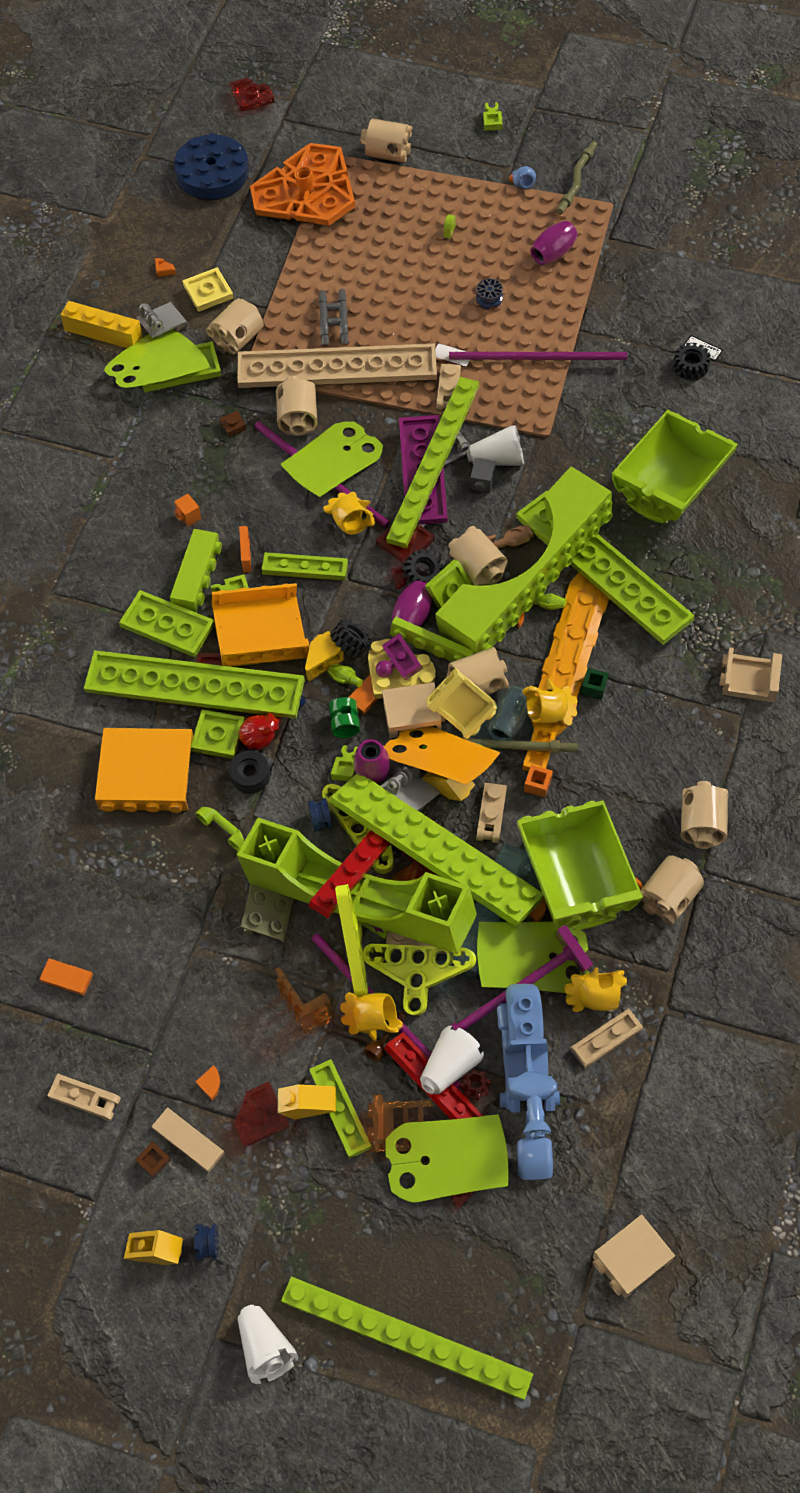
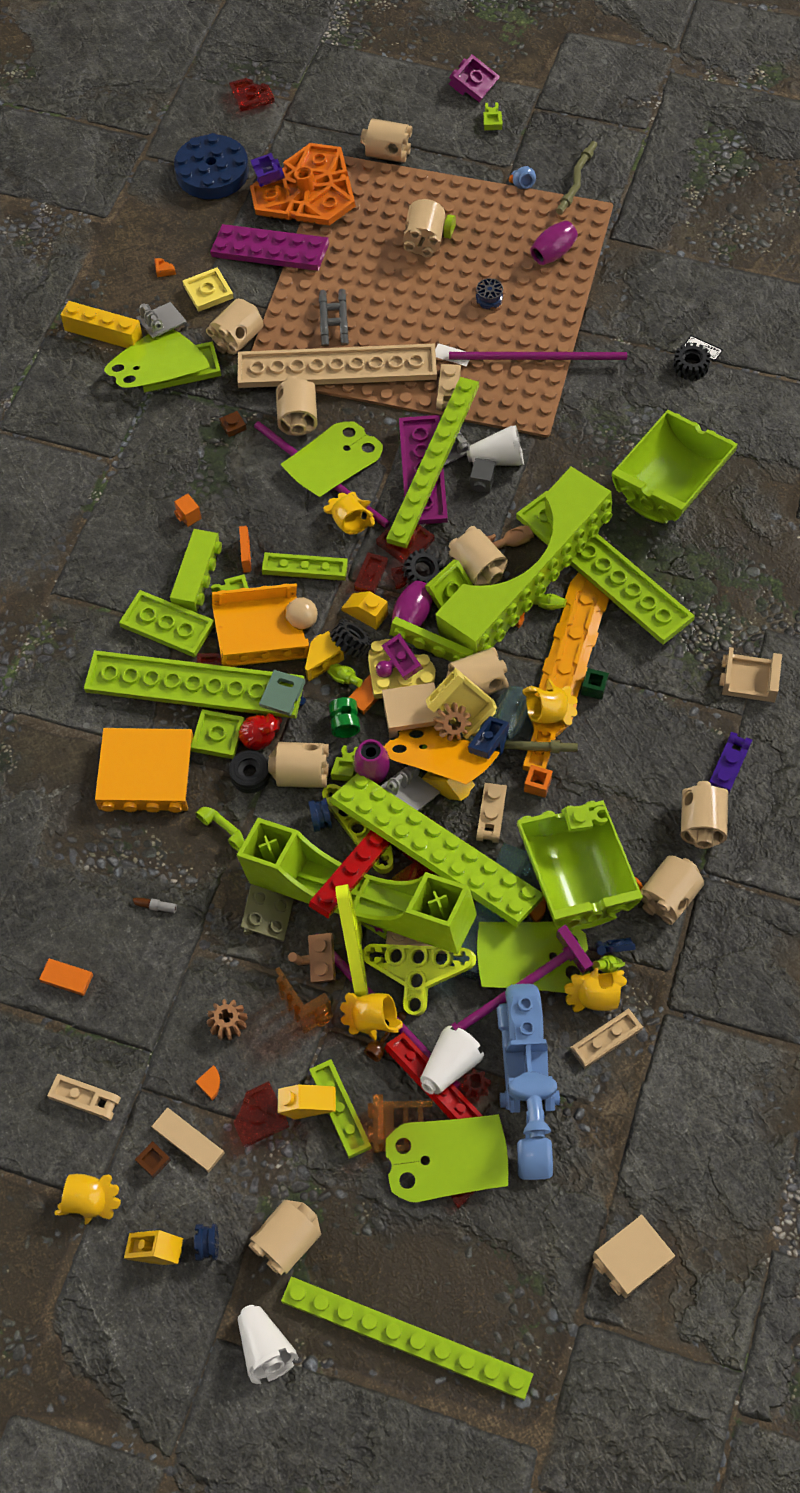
none -> yellow piece [54,1174,121,1224]
none -> light grey piece [133,897,177,913]
none -> medium nougat gear [206,999,248,1041]
none -> magenta plate [210,224,329,271]
none -> tan cylinder [248,1200,321,1275]
none -> dark purple cylinder [250,153,285,187]
none -> sand green piece [259,670,305,716]
none -> tan cylinder [268,742,329,788]
none -> tan hair [285,597,318,629]
none -> medium nougat plate [288,933,336,984]
none -> yellow slope [341,591,388,630]
none -> clear red plate [354,552,388,594]
none -> tan cylinder [403,199,445,258]
none -> medium nougat gear [433,702,472,741]
none -> magenta plate [449,54,500,103]
none -> dark blue slope [468,716,510,759]
none -> lime plate [564,805,608,832]
none -> lime piece [592,955,625,973]
none -> dark blue piece [594,937,636,955]
none -> dark purple plate [709,732,752,794]

